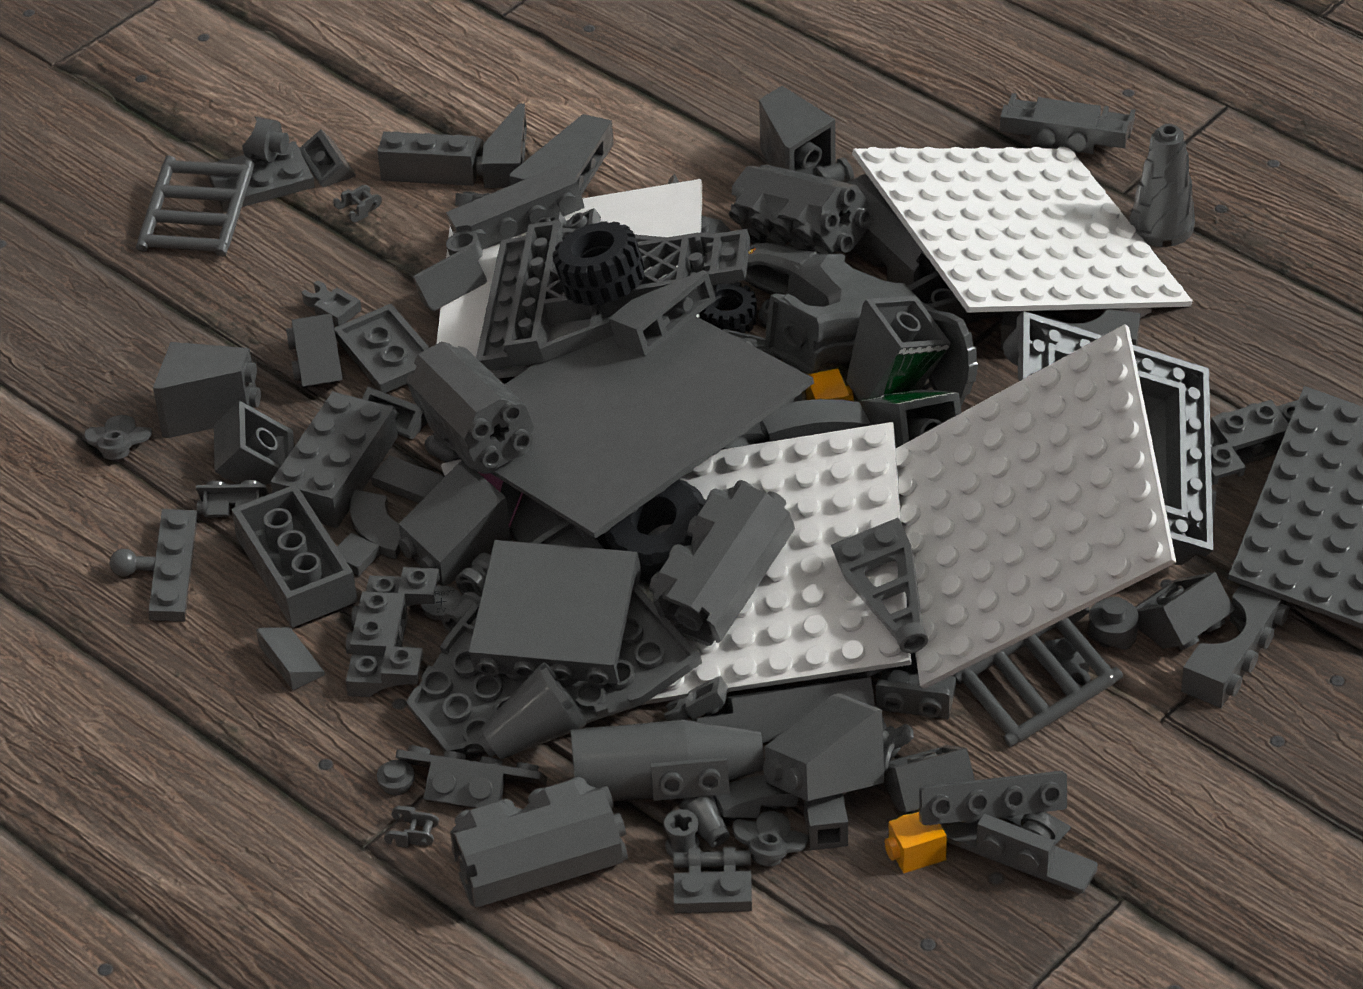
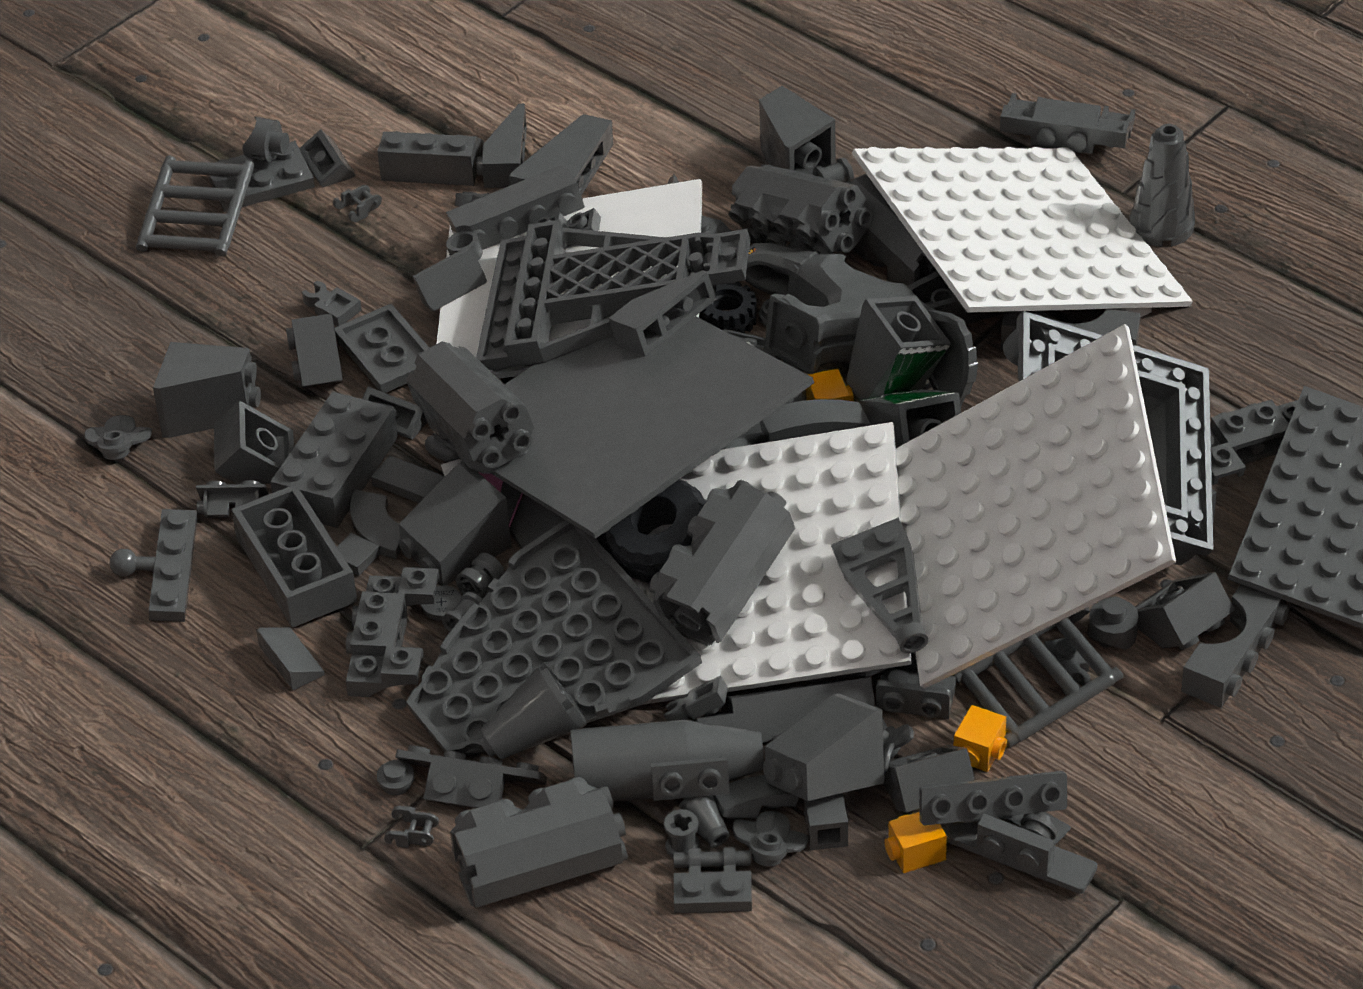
dark grey panel [468,540,642,685] -> none
black tyre [552,221,645,306] -> none
none -> light orange brick [953,705,1007,772]

